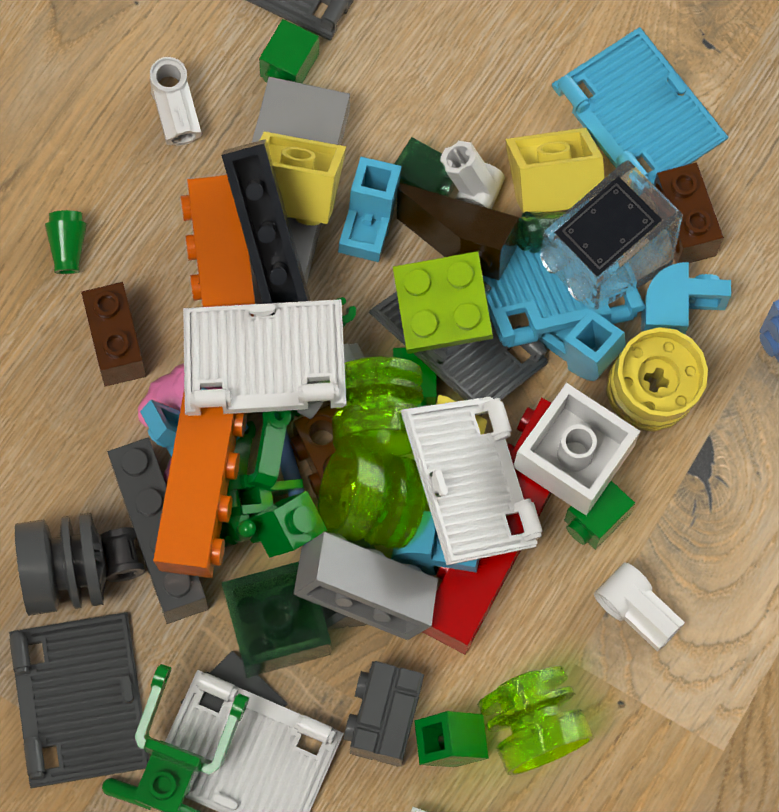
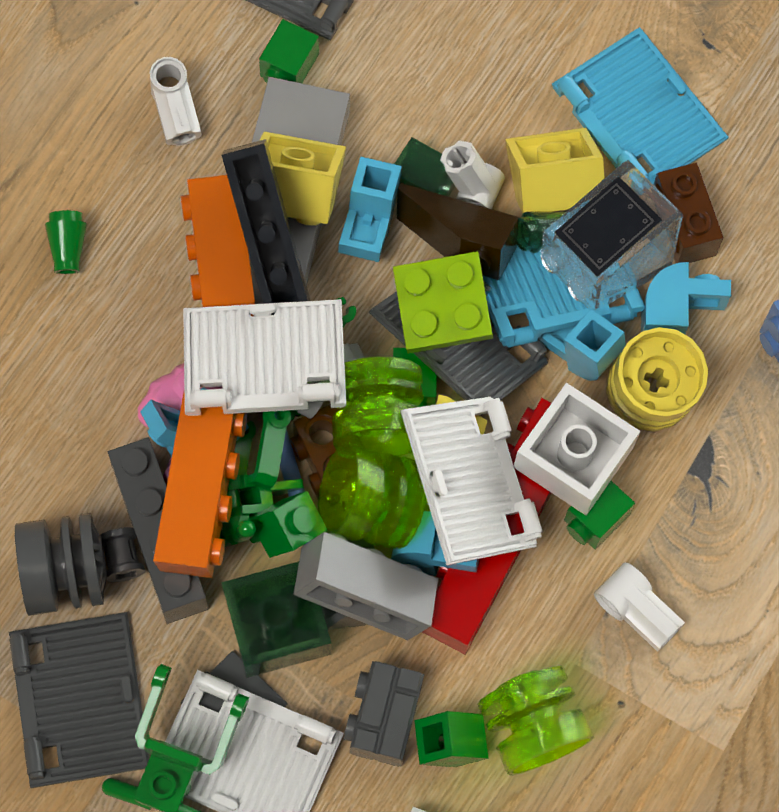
reddish brown brick [81,282,146,387] -> none

